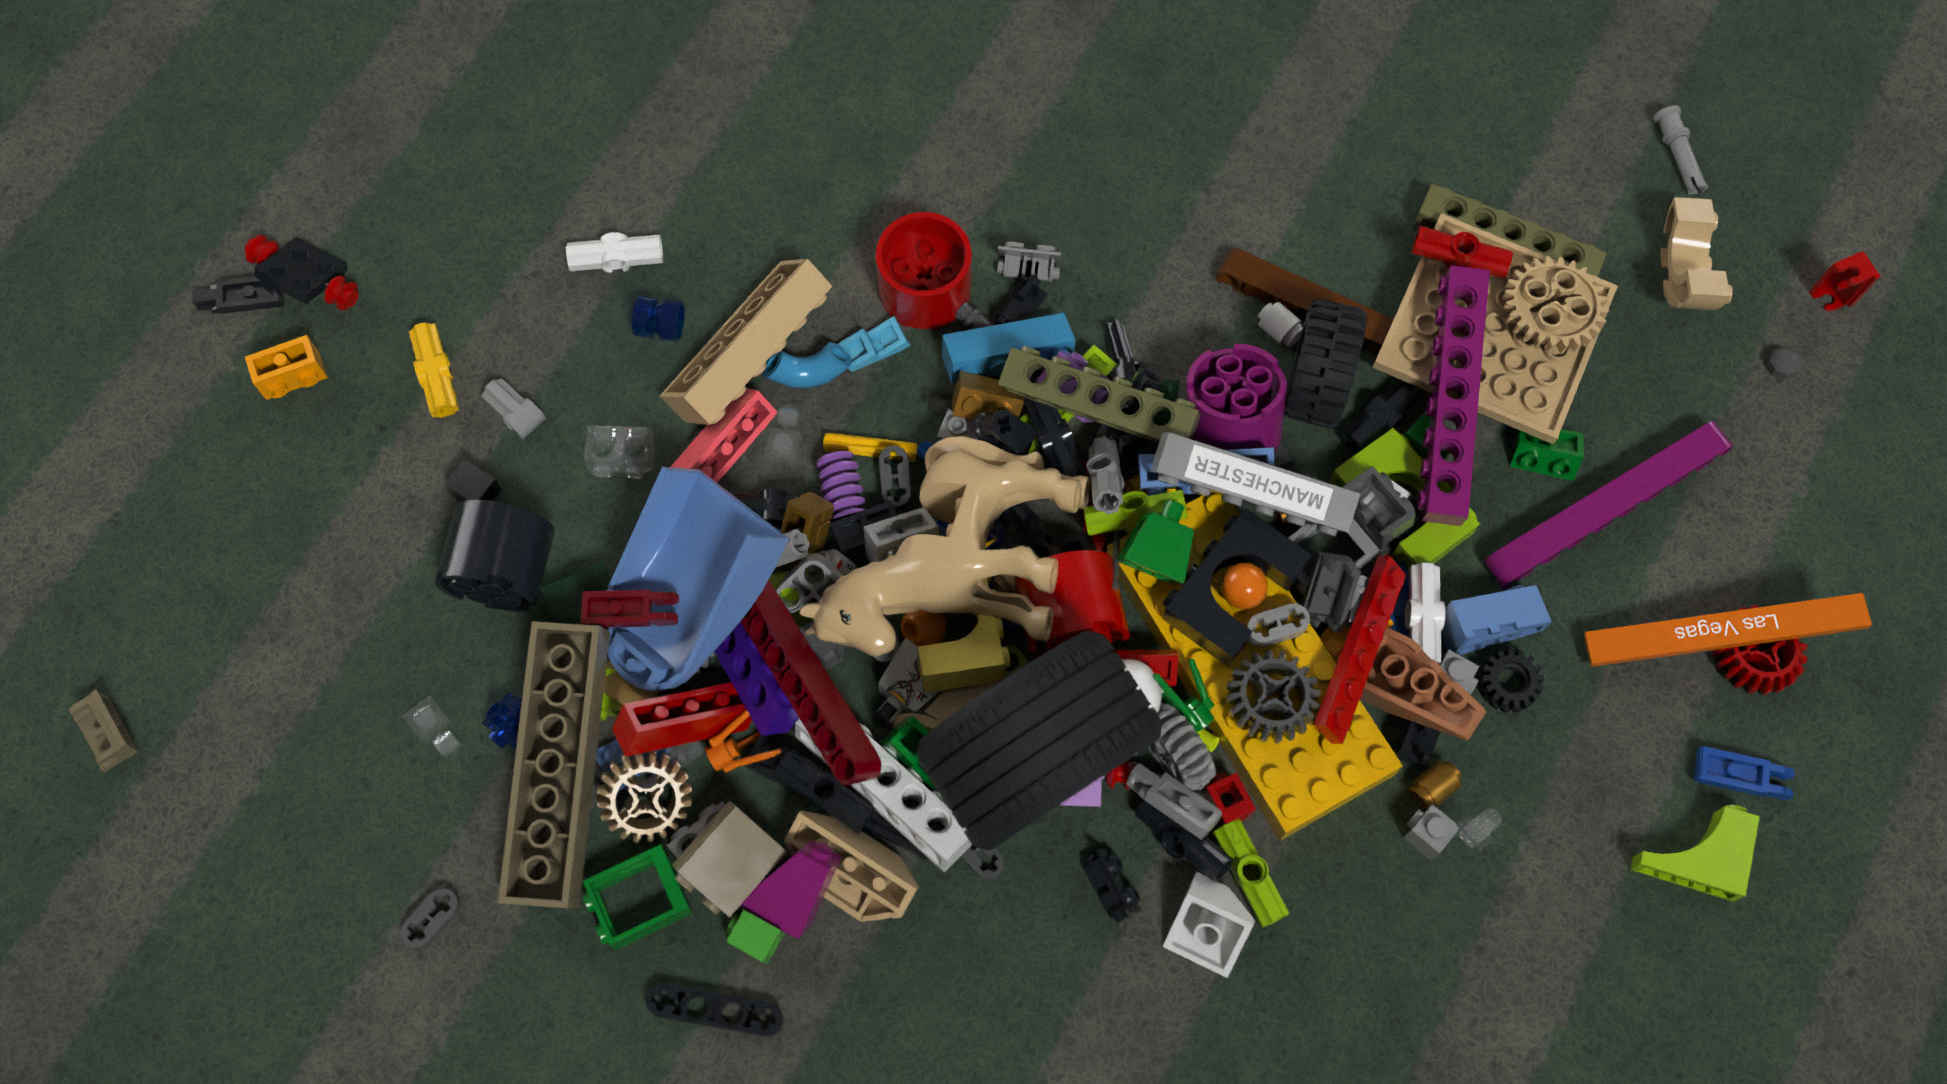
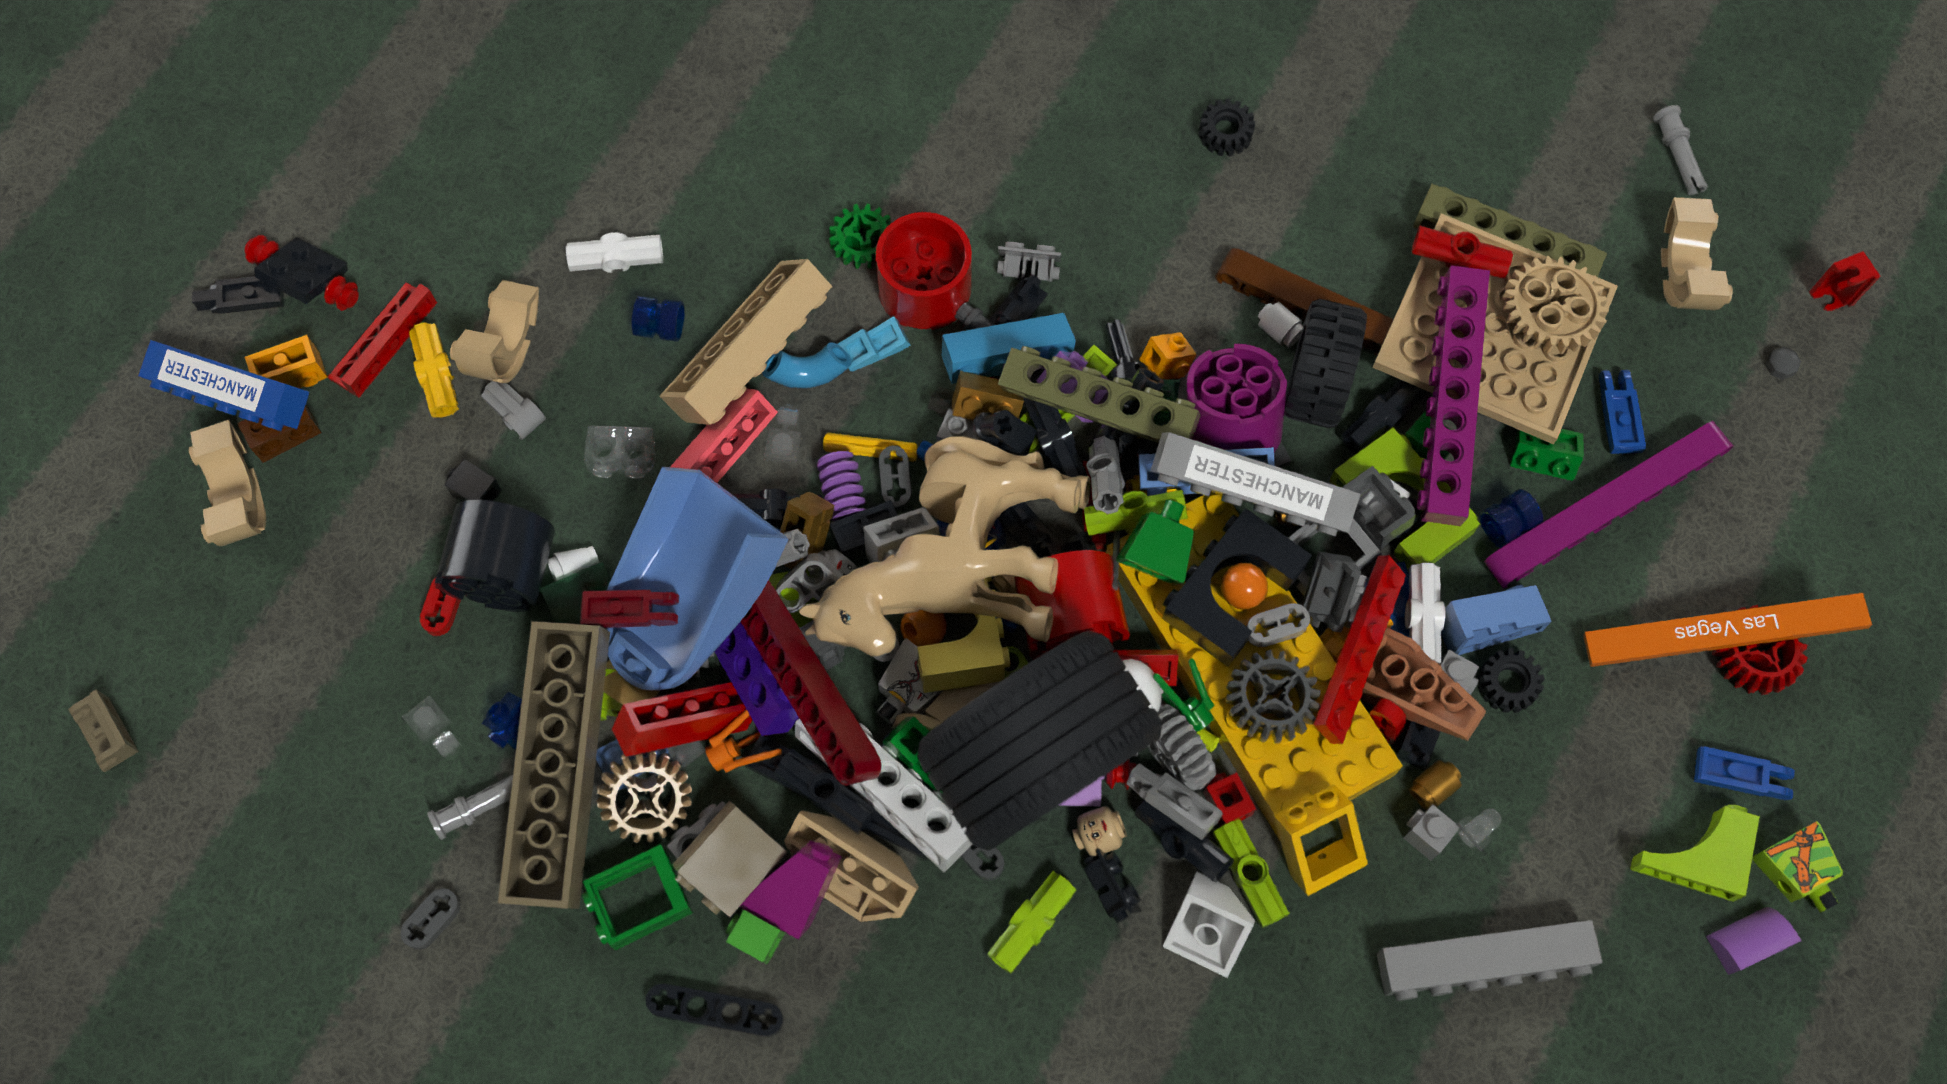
none -> blue brick [138,340,310,431]
none -> tan brick [189,420,266,546]
none -> reddish brown brick [237,405,322,463]
none -> red fence [328,282,437,398]
none -> red beam [420,578,461,636]
none -> light grey pin [427,775,513,840]
none -> tan brick [450,280,539,383]
none -> white cone [547,546,599,584]
none -> green gear [829,204,891,269]
none -> lime piece [987,871,1077,974]
none -> tan head [1073,806,1127,857]
none -> light orange brick [1139,332,1197,380]
none -> black tyre [1199,98,1255,157]
none -> yellow window [1273,784,1368,896]
none -> red beam [1370,698,1406,744]
none -> light grey brick [1376,920,1603,1001]
none -> clear blue wheel [1479,489,1543,548]
none -> blue hinge [1599,370,1646,454]
none -> medium lavender brick [1706,907,1801,975]
none -> torso [1752,821,1843,913]

